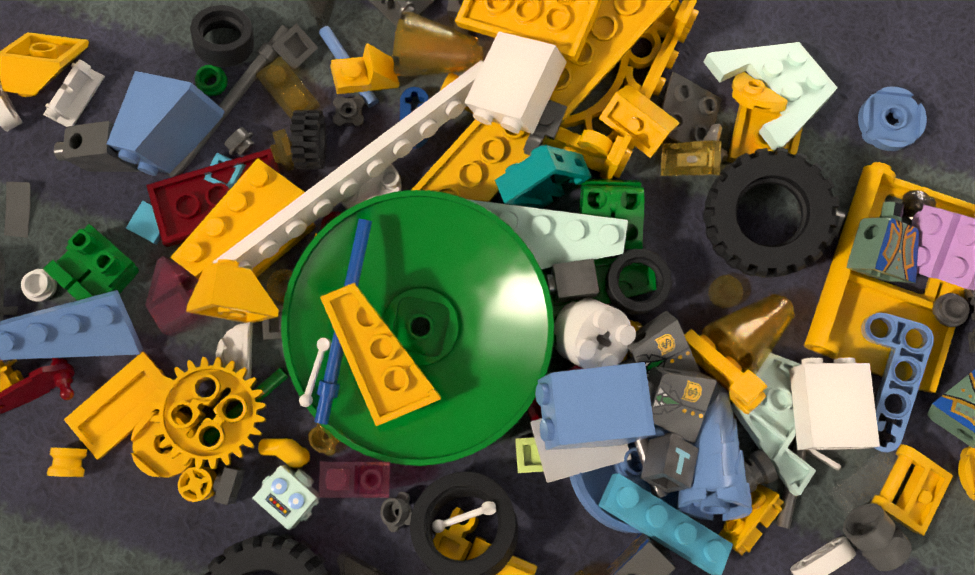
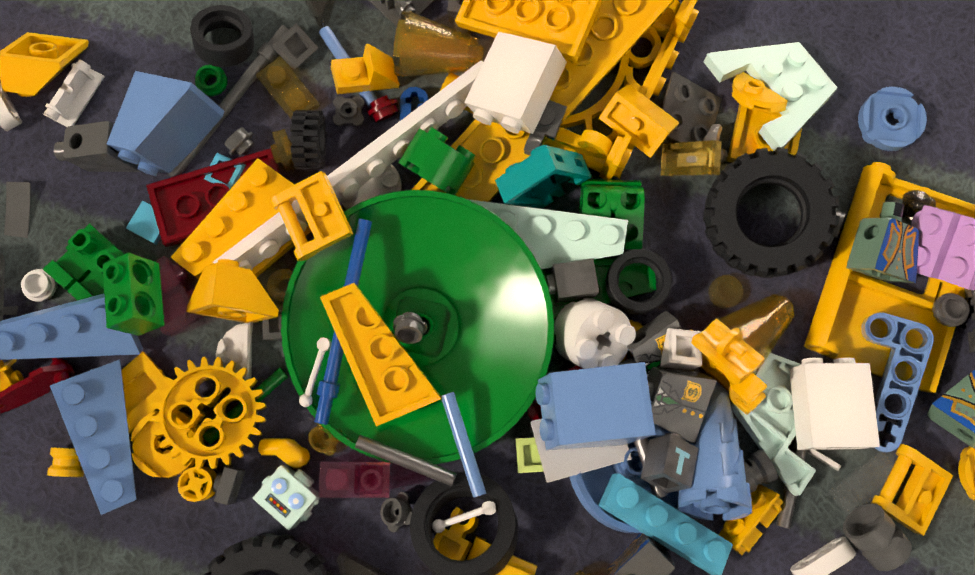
none -> medium blue wing [50,359,137,515]
none -> green brick [103,252,164,336]
none -> yellow plate [270,171,353,261]
none -> flat silver bar [355,435,457,486]
none -> dark red plate [368,95,399,123]
none -> dark grey plate [393,312,427,344]
none -> green cylinder [398,127,476,195]
none -> medium blue bar [441,392,486,497]
none -> white slope [661,328,702,370]
none -> yellow hips [691,318,765,385]

